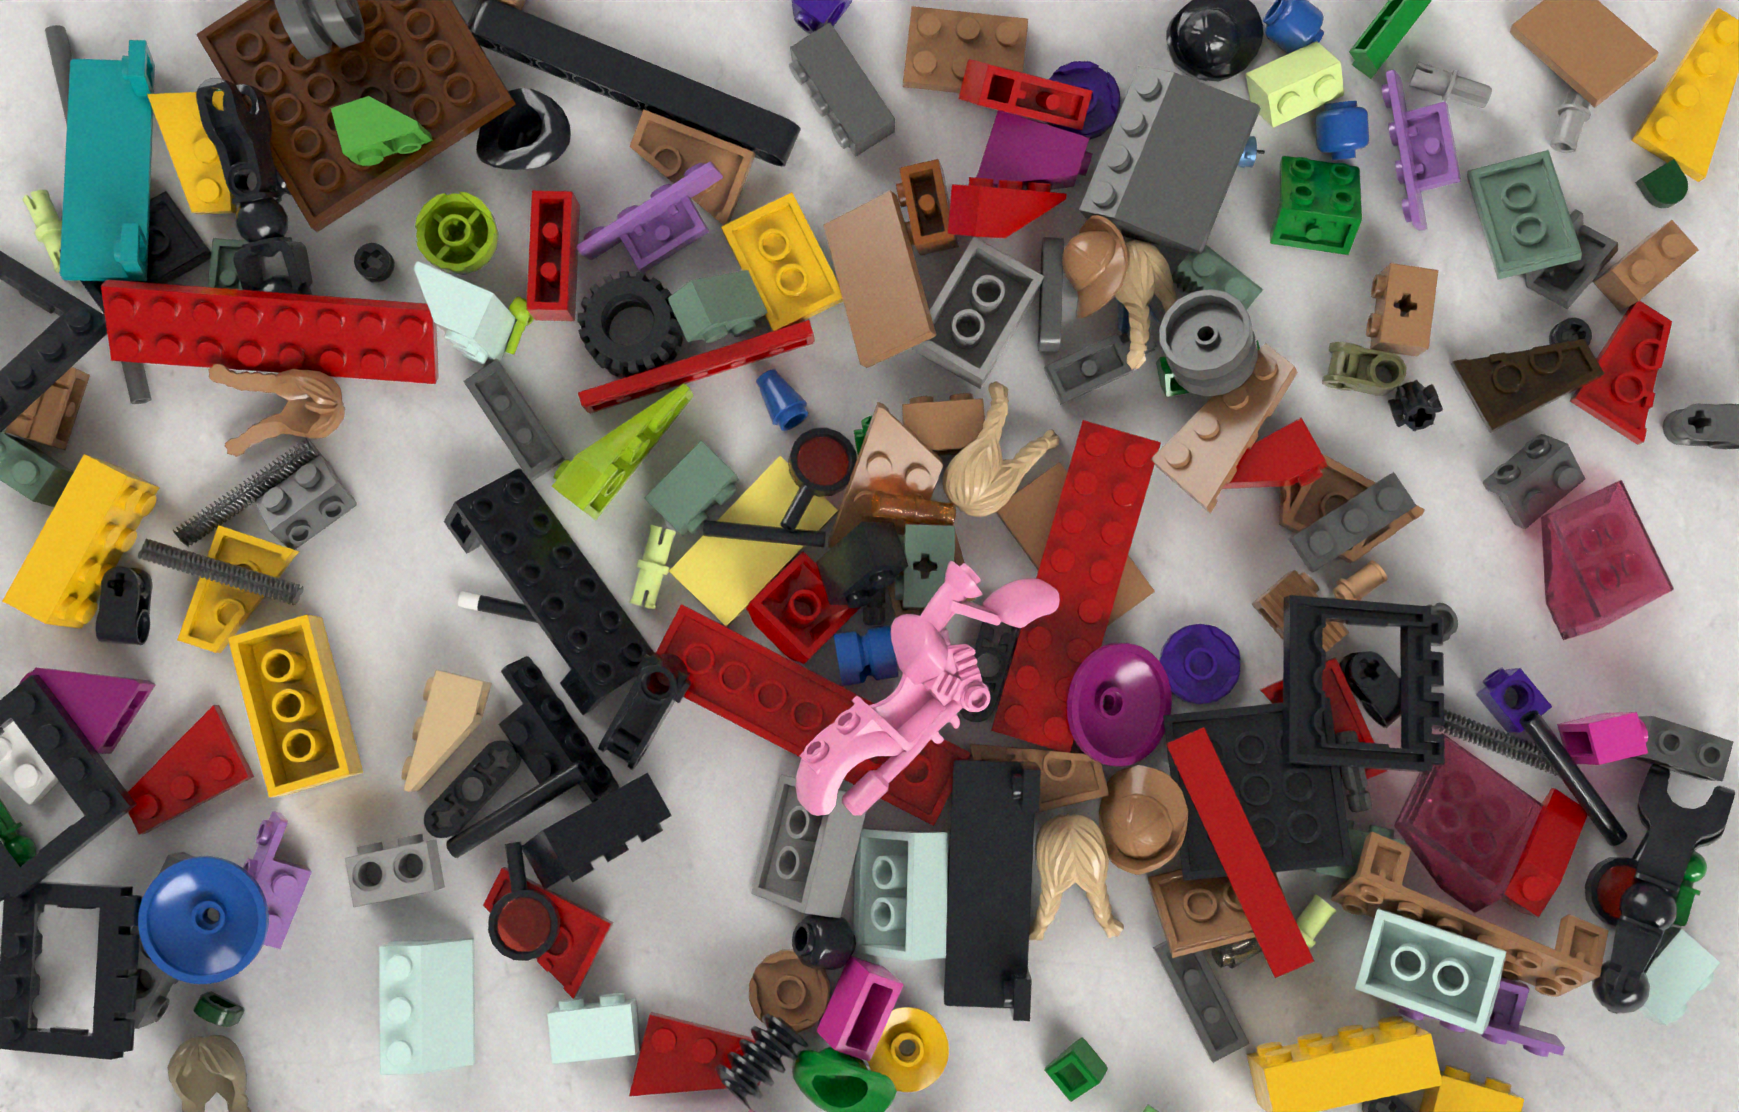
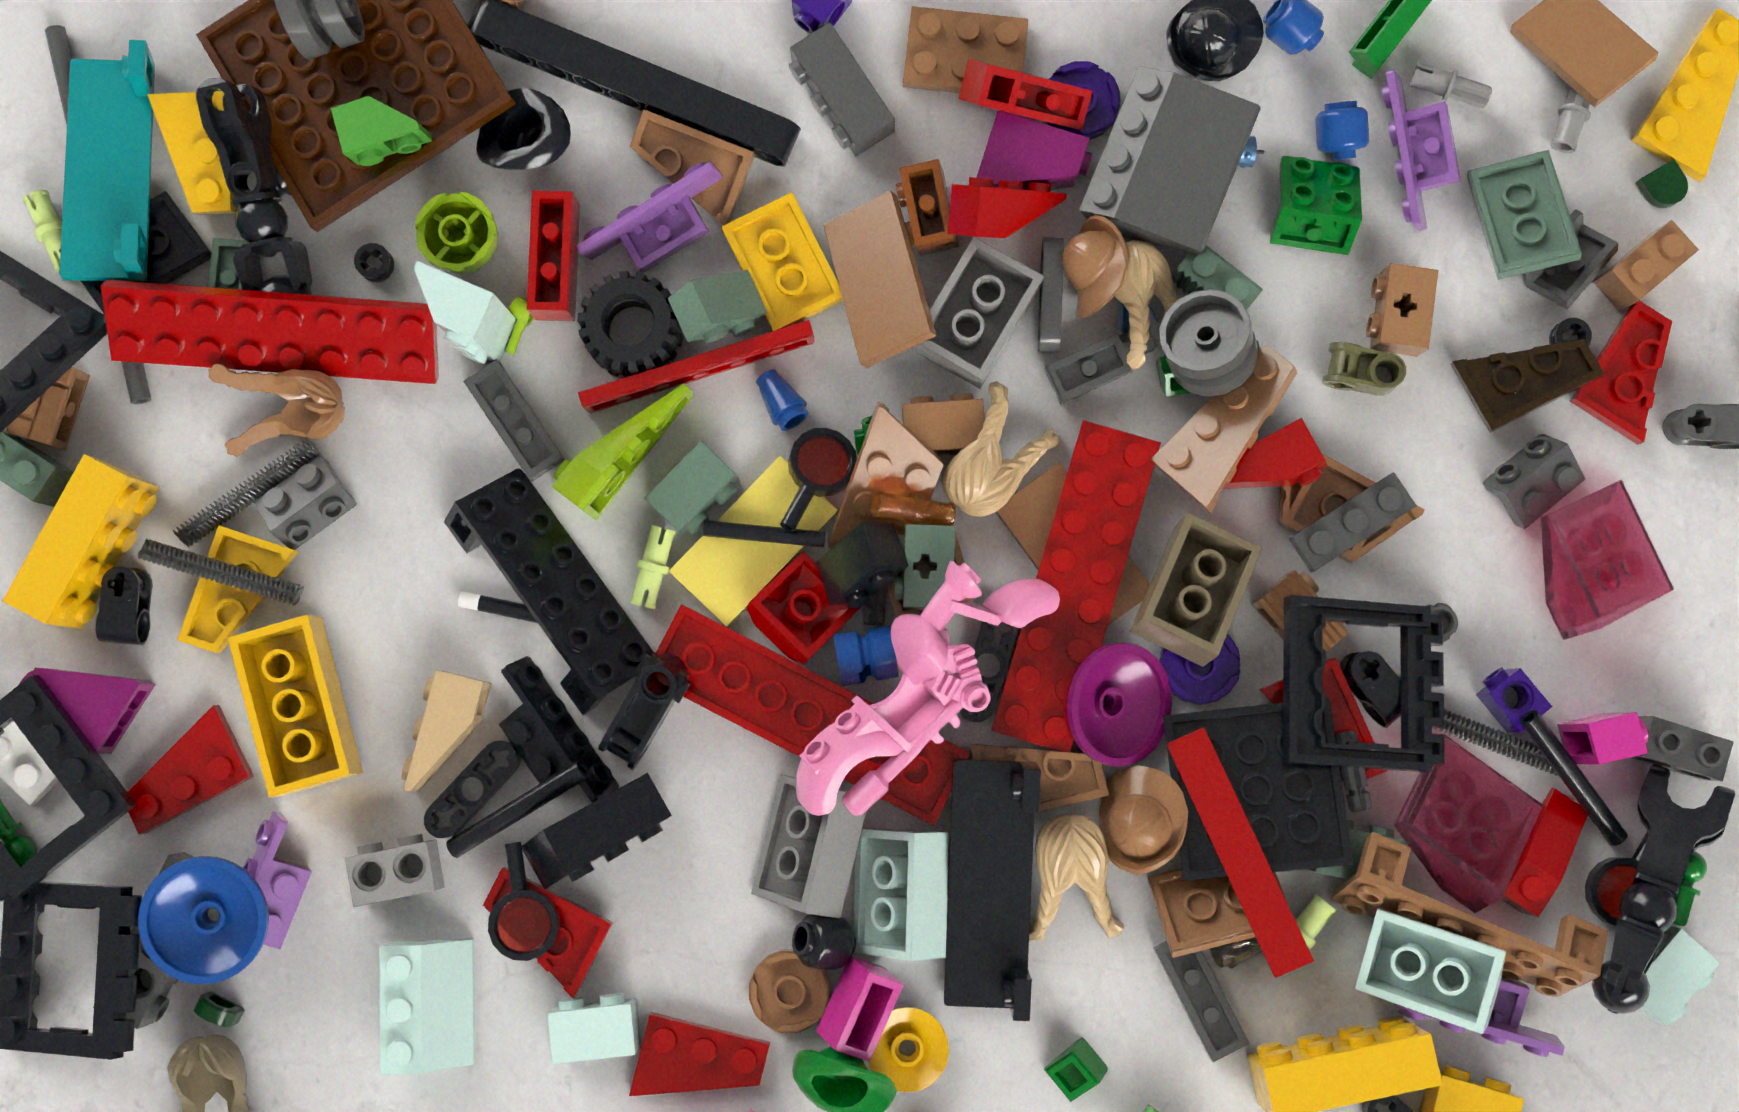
black piece [715,1014,809,1109] -> none
yellowish green brick [1246,41,1344,128] -> none
light nougat pin [1333,560,1388,601] -> none
black gear [1388,380,1443,431] -> none
none -> dark tan brick [1129,512,1262,667]

